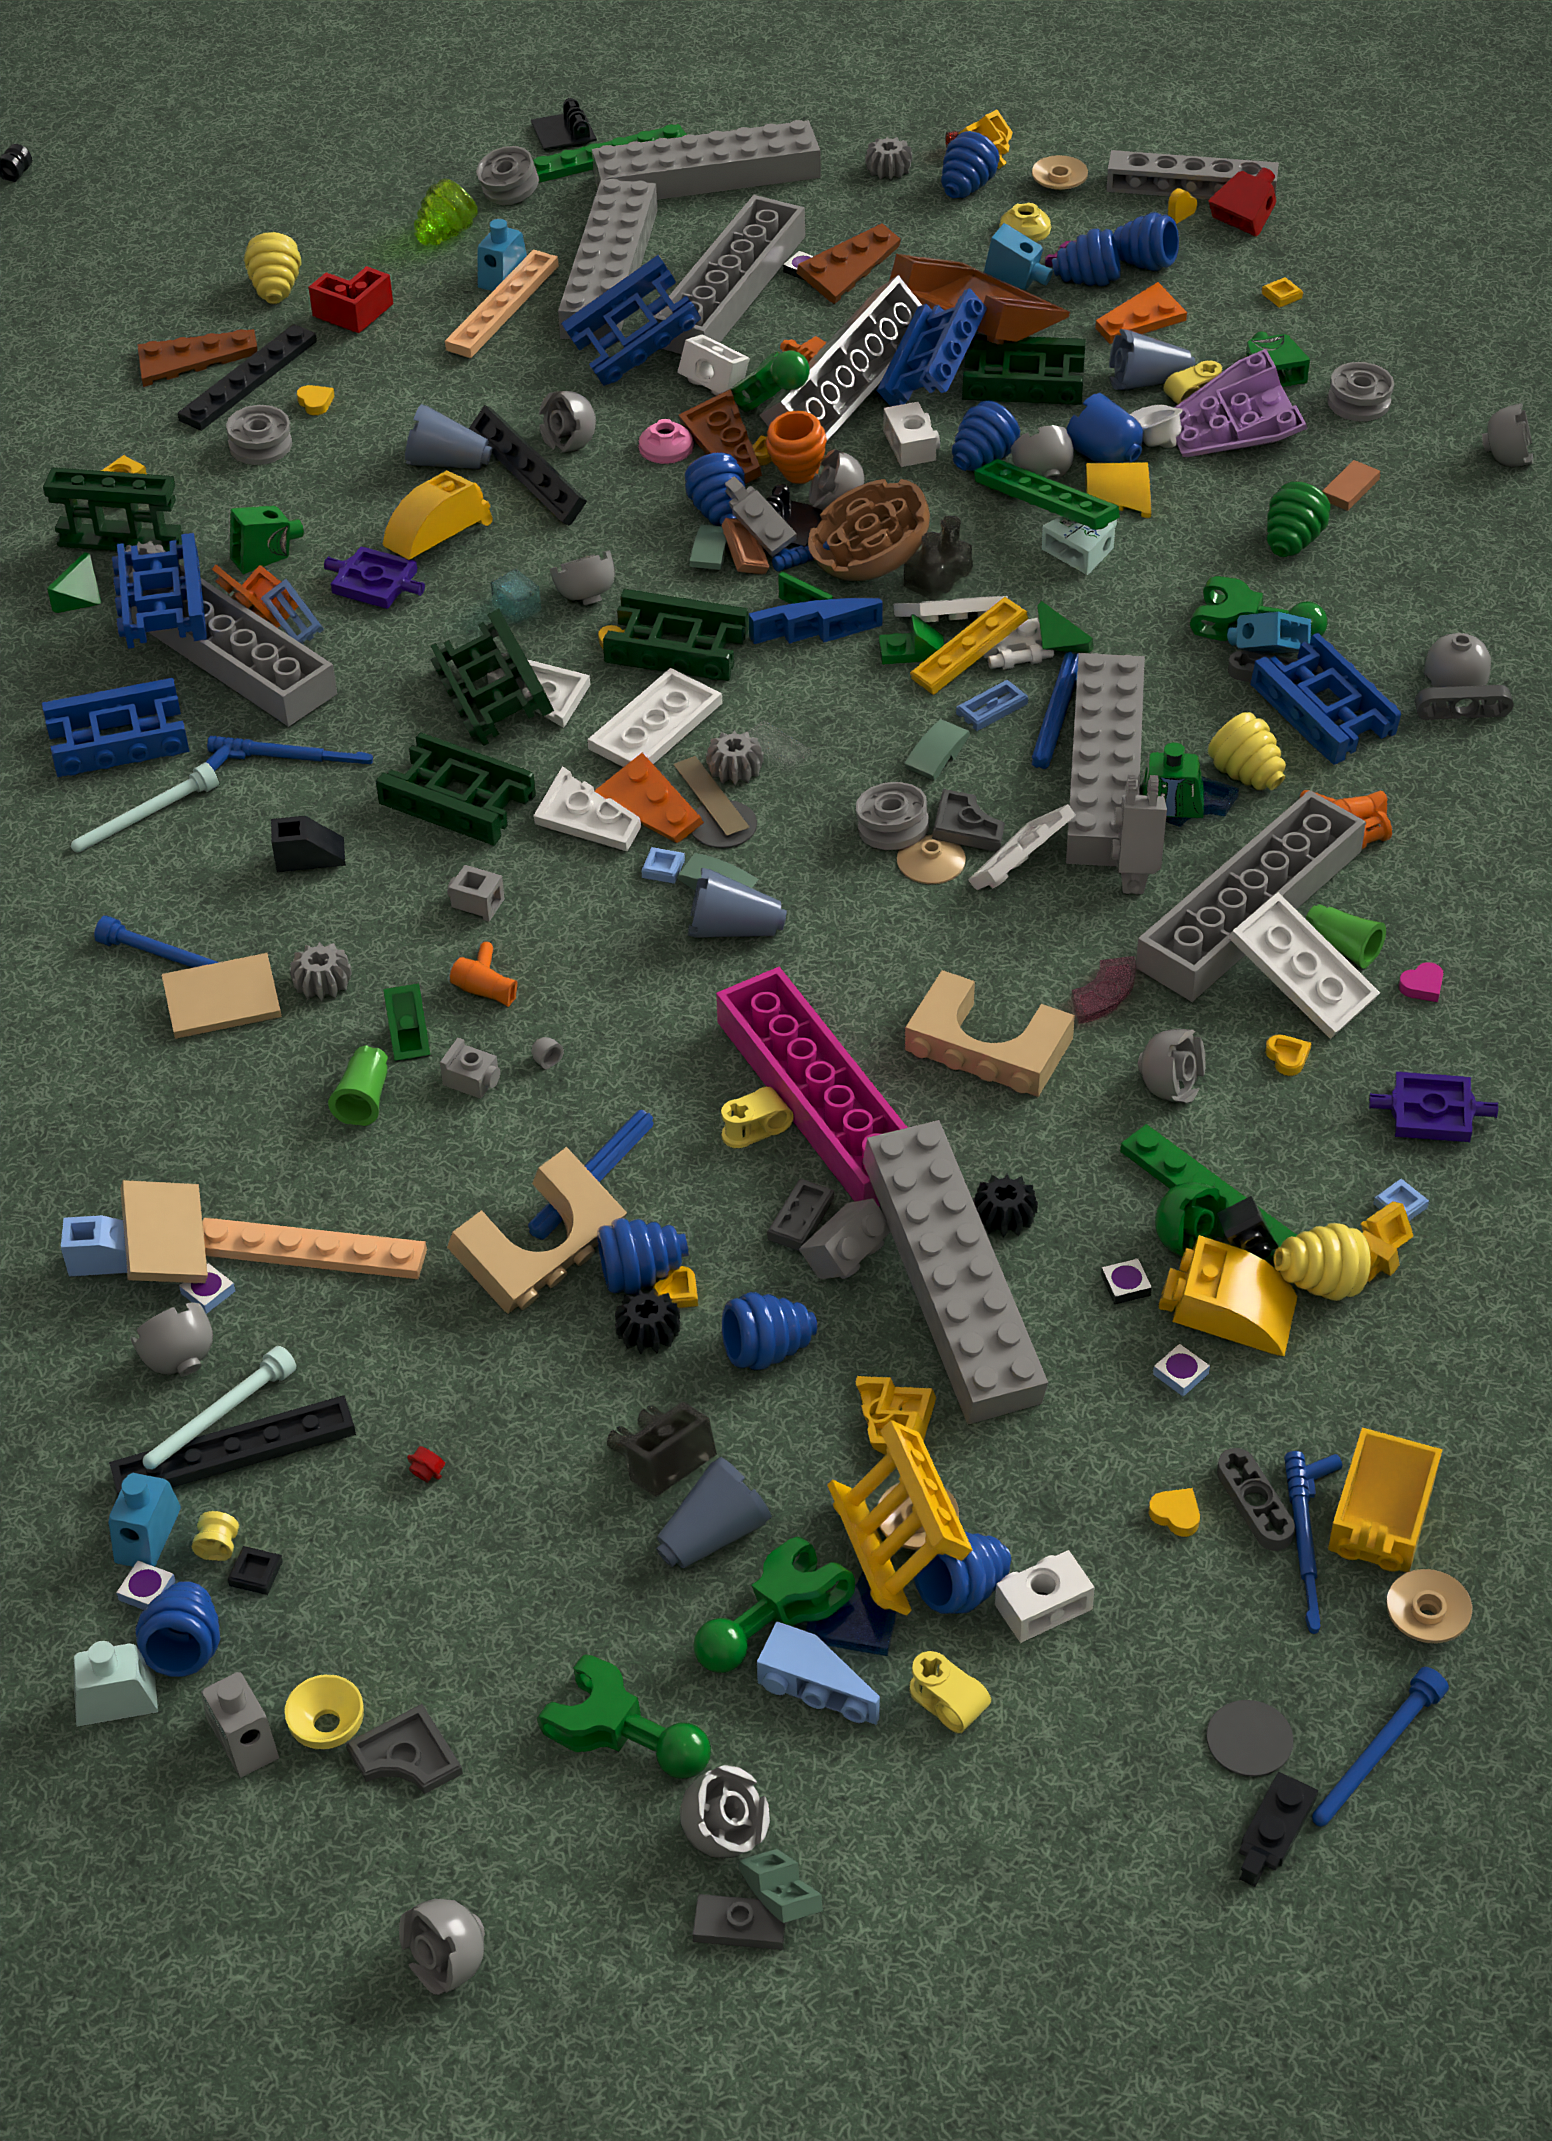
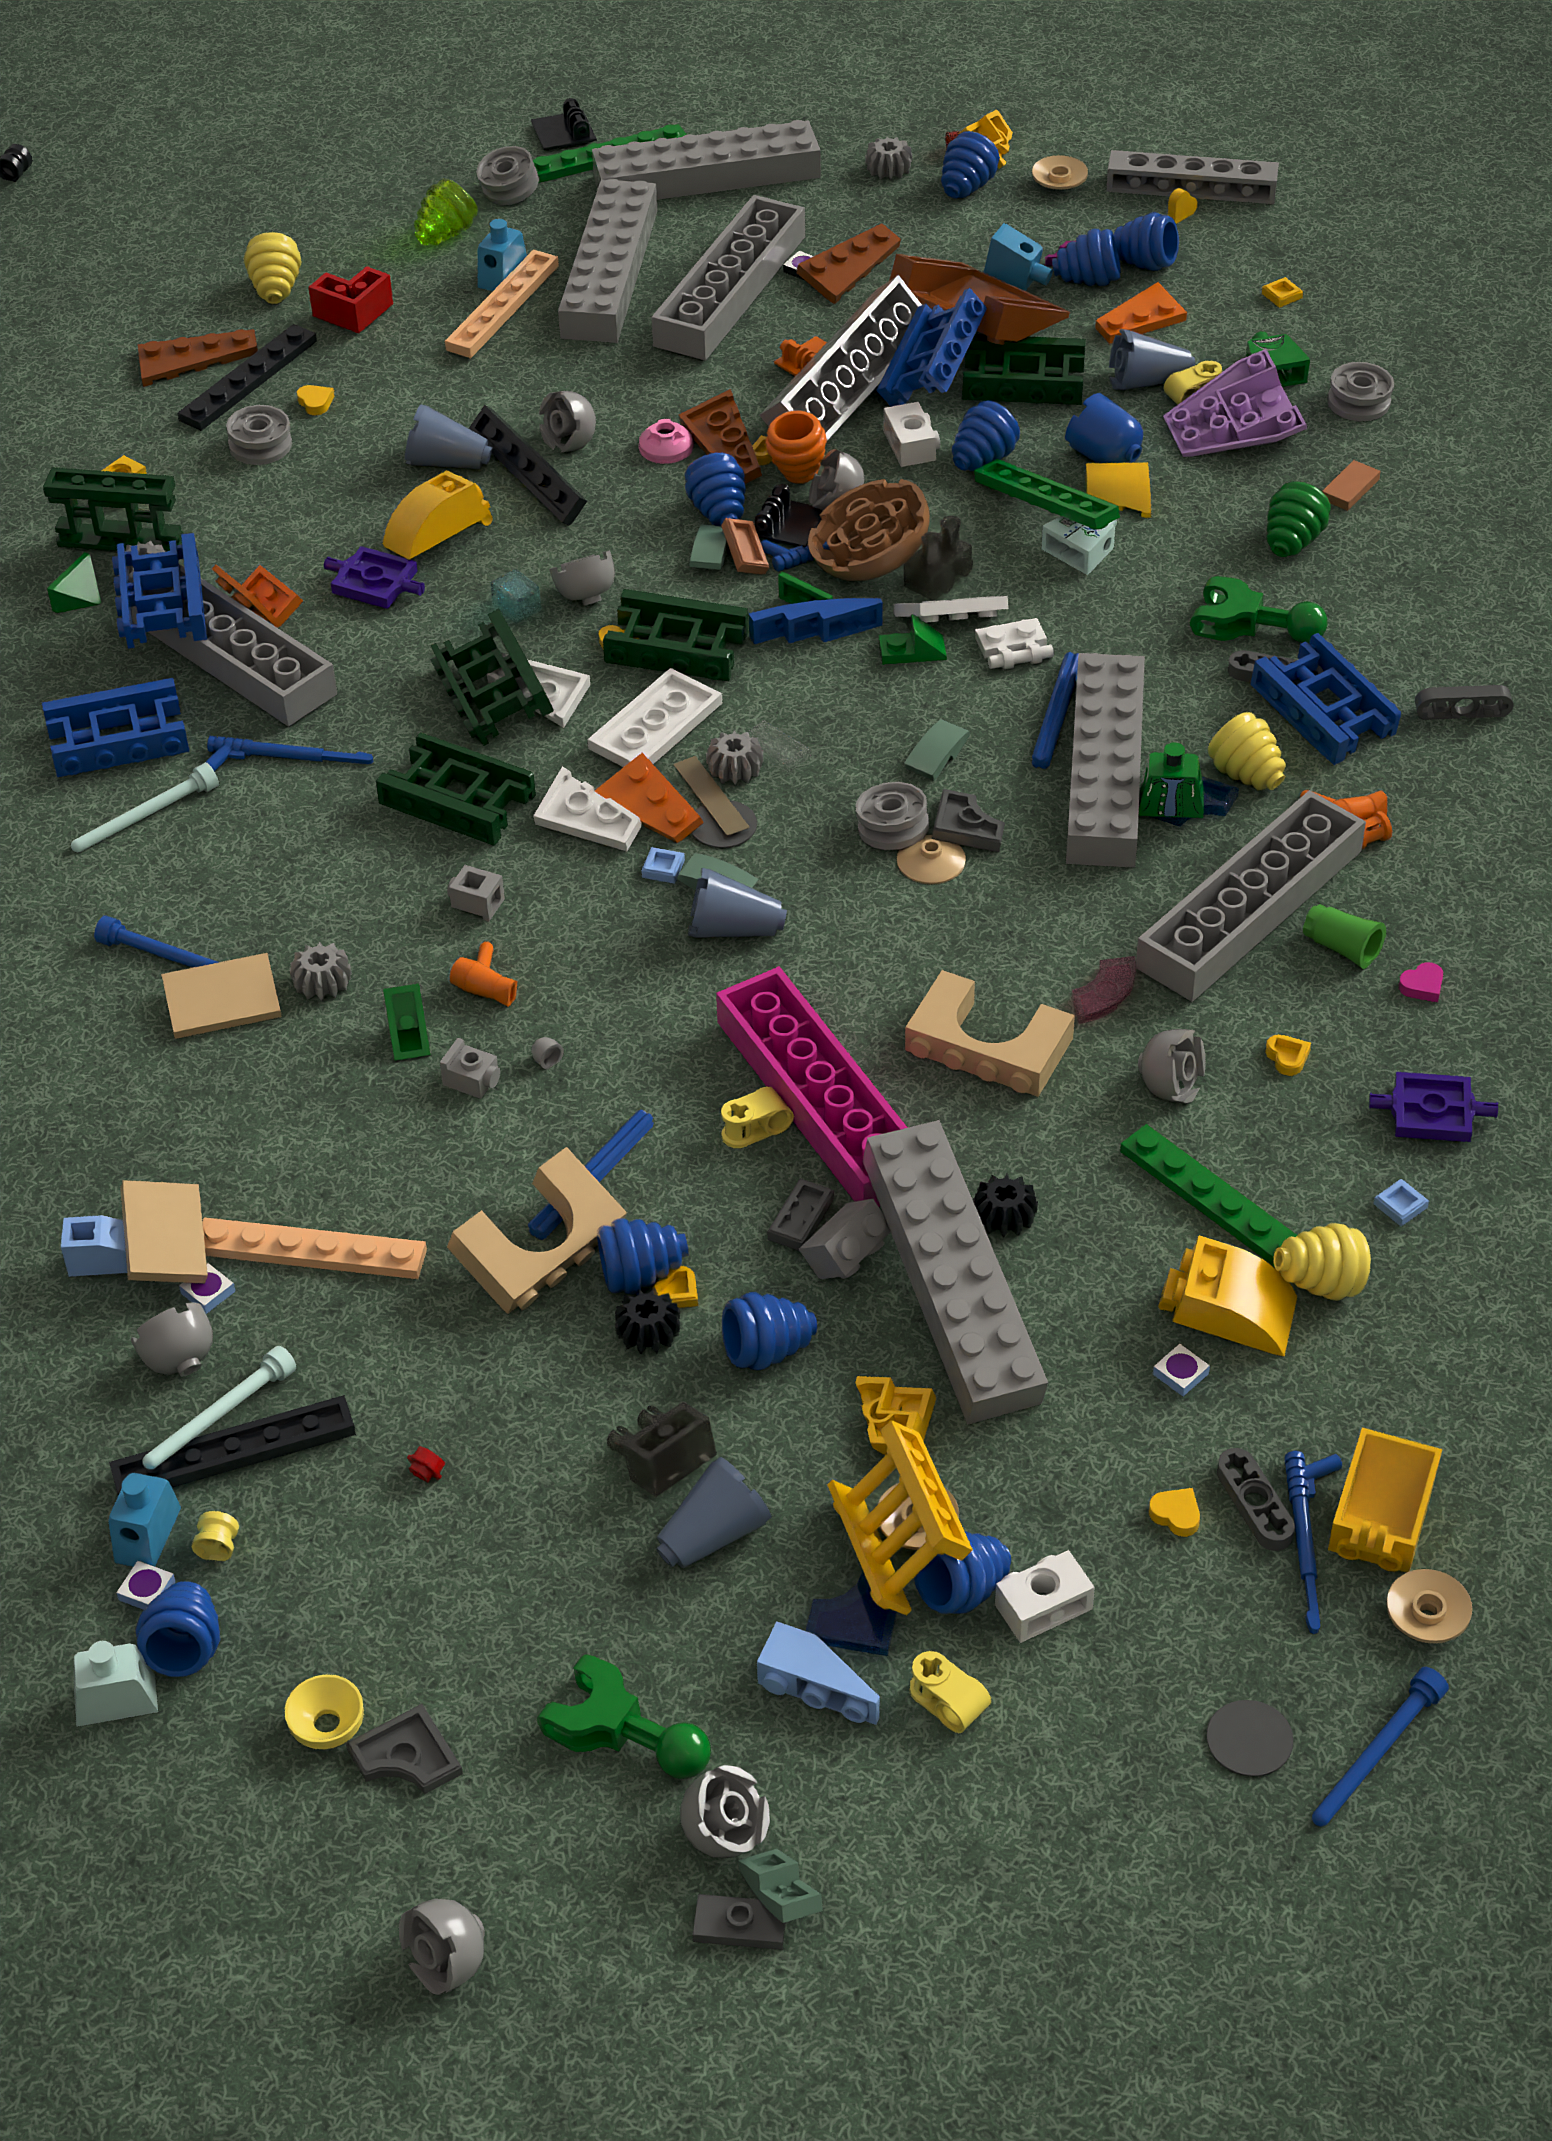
light grey torso [201,1672,279,1778] -> none
black tile [228,1546,283,1595] -> none
green torso [230,506,304,575] -> none
medium blue tile [261,579,324,645] -> none
black slope [271,816,346,872] -> none
bright green plant [328,1045,388,1126] -> none
blue fence [561,255,701,386] -> none
white brick [677,334,750,396] -> none
green piece [693,1537,855,1673] -> none
light grey hinge [725,476,797,557] -> none
green piece [730,350,810,412] -> none
yellow tile [910,597,1028,695] -> none
medium blue tile [956,680,1028,731] -> none
white wing [968,804,1076,890] -> none
light yellow piece [999,202,1051,242] -> none
light grey cylinder [1011,425,1074,482] -> none
green slope [1037,601,1094,653] -> none
tile [1101,1259,1152,1305] -> none
light grey hinge [1111,774,1167,894] -> none
white piece [1130,405,1183,448] -> none
green cylinder [1155,1182,1229,1257] -> none
red torso [1209,167,1276,237] -> none
black slope [1217,1196,1278,1259] -> none
dark azure torso [1227,612,1311,653] -> none
white plate [1228,892,1380,1039] -> none
black hinge [1239,1771,1319,1887] -> none
yellow tile [1361,1201,1414,1249] -> none
yellow tile [1362,1230,1400,1282] -> none
light grey cylinder [1424,633,1491,687] -> none
light grey cylinder [1482,403,1533,467] -> none

